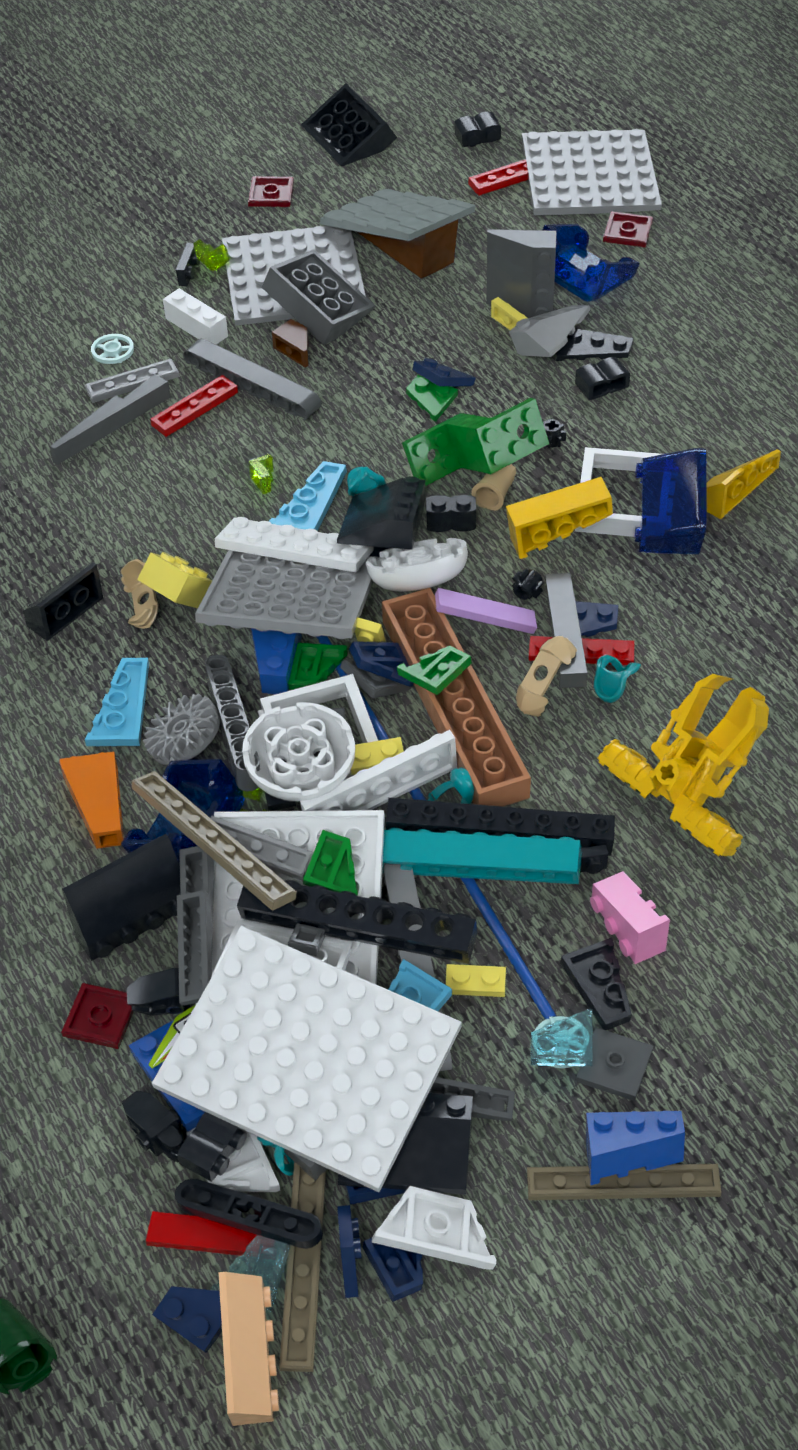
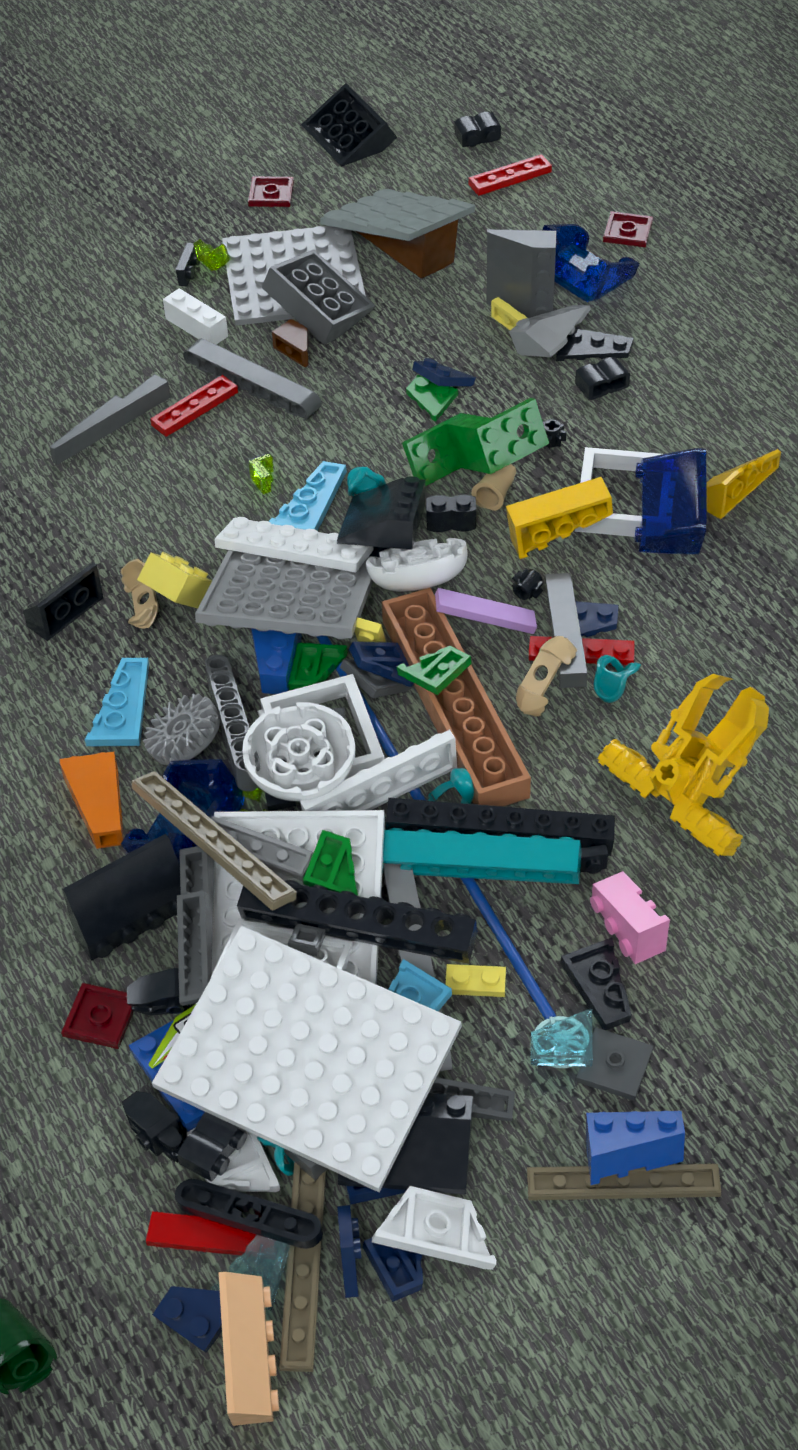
light grey tile [85,359,180,403] -> none
light aqua wheel [91,334,134,364] -> none
light yellow plate [351,737,404,775] -> none
plate [522,129,662,215] -> none

